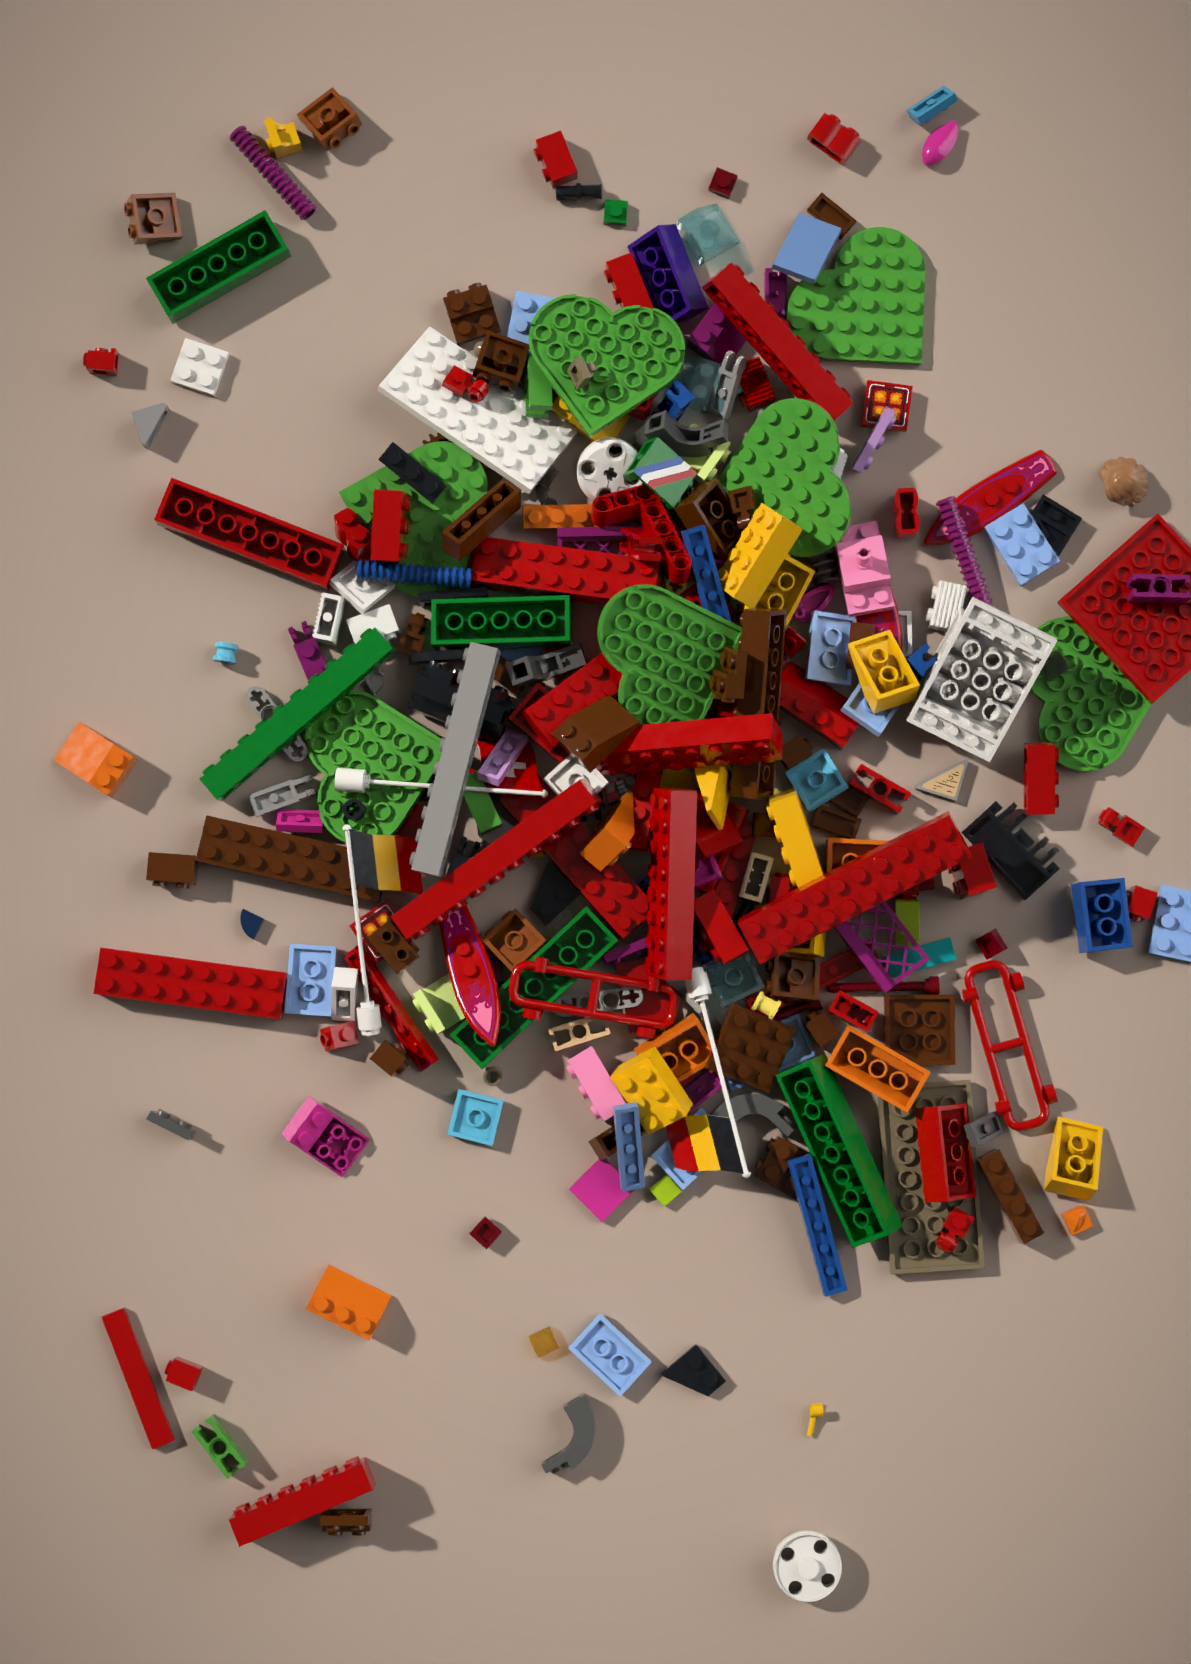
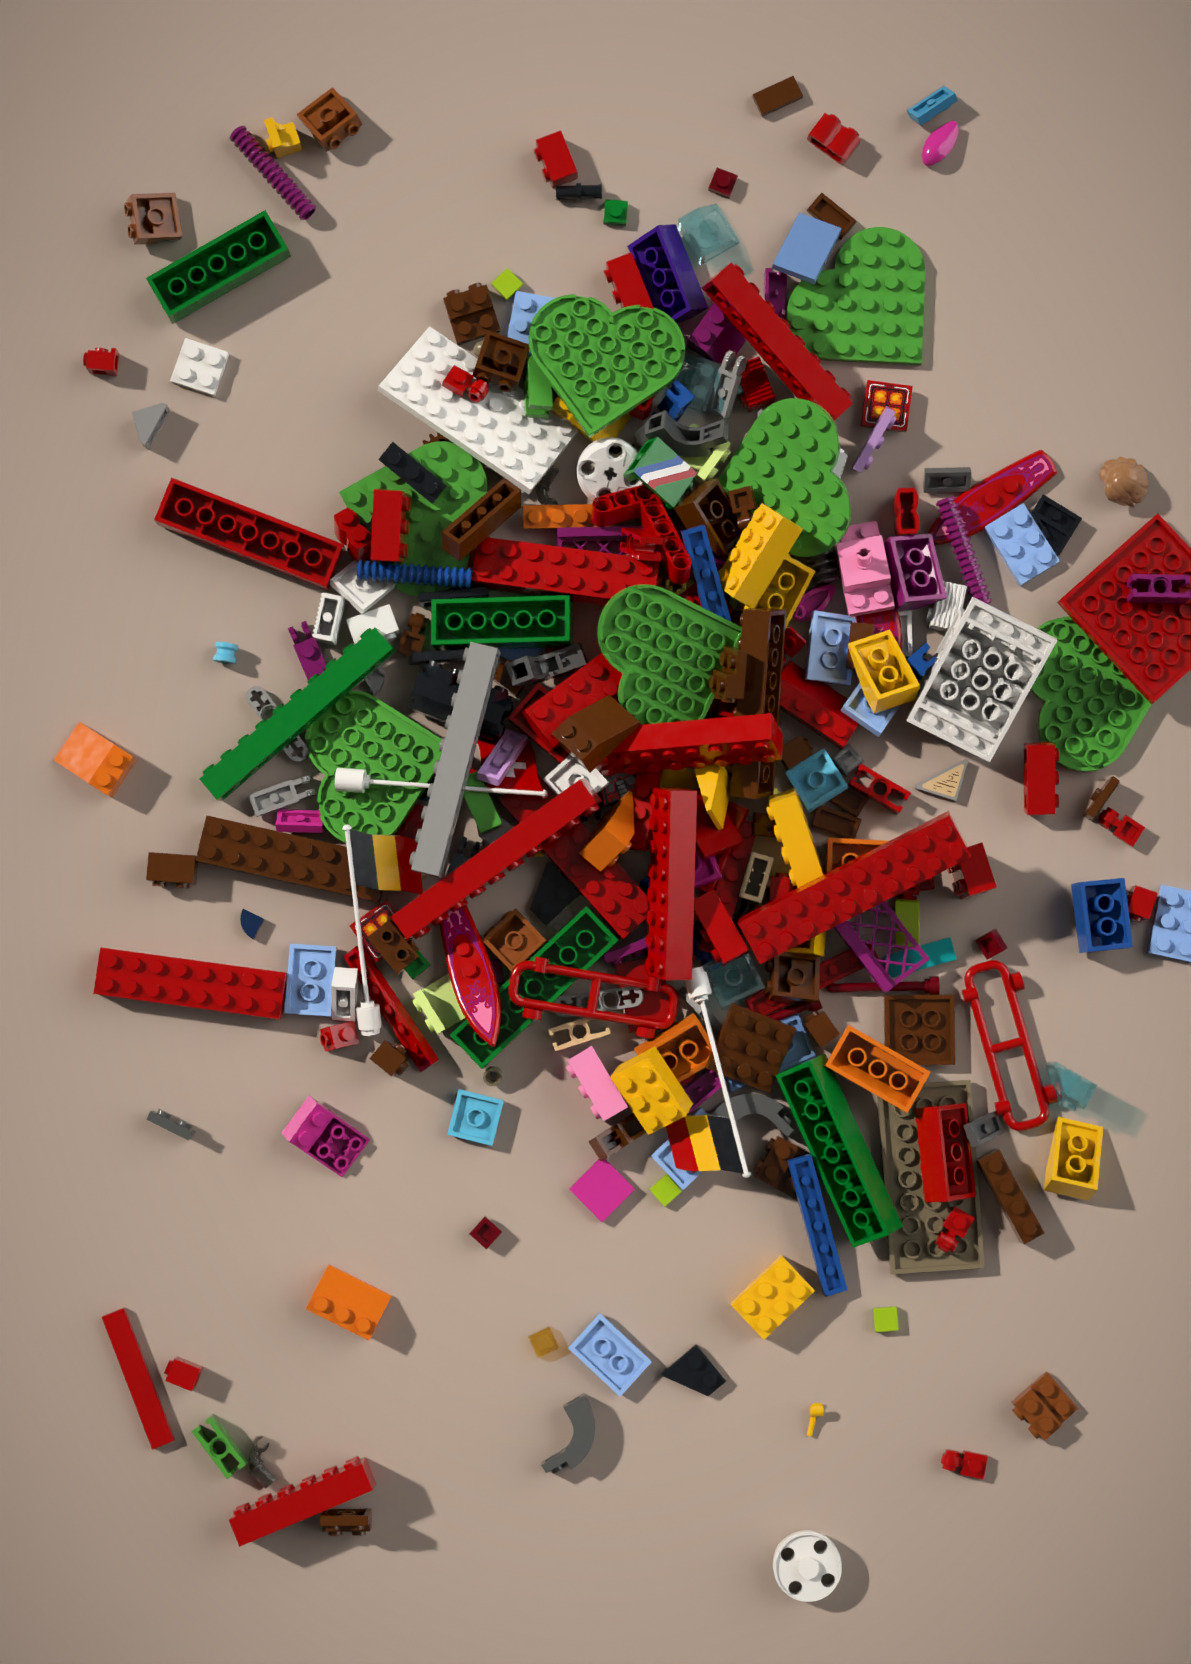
black bush [343,799,366,821] -> none
dark tan tile [567,357,598,390] -> none
medium blue plate [613,1102,645,1192] -> none
light yellow bush [751,991,781,1020] -> none
red torso [828,990,879,1032] -> none
black hinge [962,801,1060,900] -> none
clear smoke tile [1041,649,1070,681] -> none
orange tile [1061,1204,1093,1236] -> none
none -> clear smoke piece [248,1435,276,1489]
none -> green plate [405,951,431,980]
none -> lime tile [491,268,523,301]
none -> yellow brick [730,1254,815,1340]
none -> reddish brown tile [752,76,803,117]
none -> flat silver tile [831,744,864,776]
none -> lime tile [873,1306,899,1332]
none -> magenta slope [883,533,947,612]
none -> dark grey plate [923,467,971,493]
none -> red plate [941,1449,988,1480]
none -> dark orange plate [1011,1371,1078,1441]
none -> clear light blue slope [1046,1062,1097,1111]
none -> reddish brown plate [1083,776,1120,820]

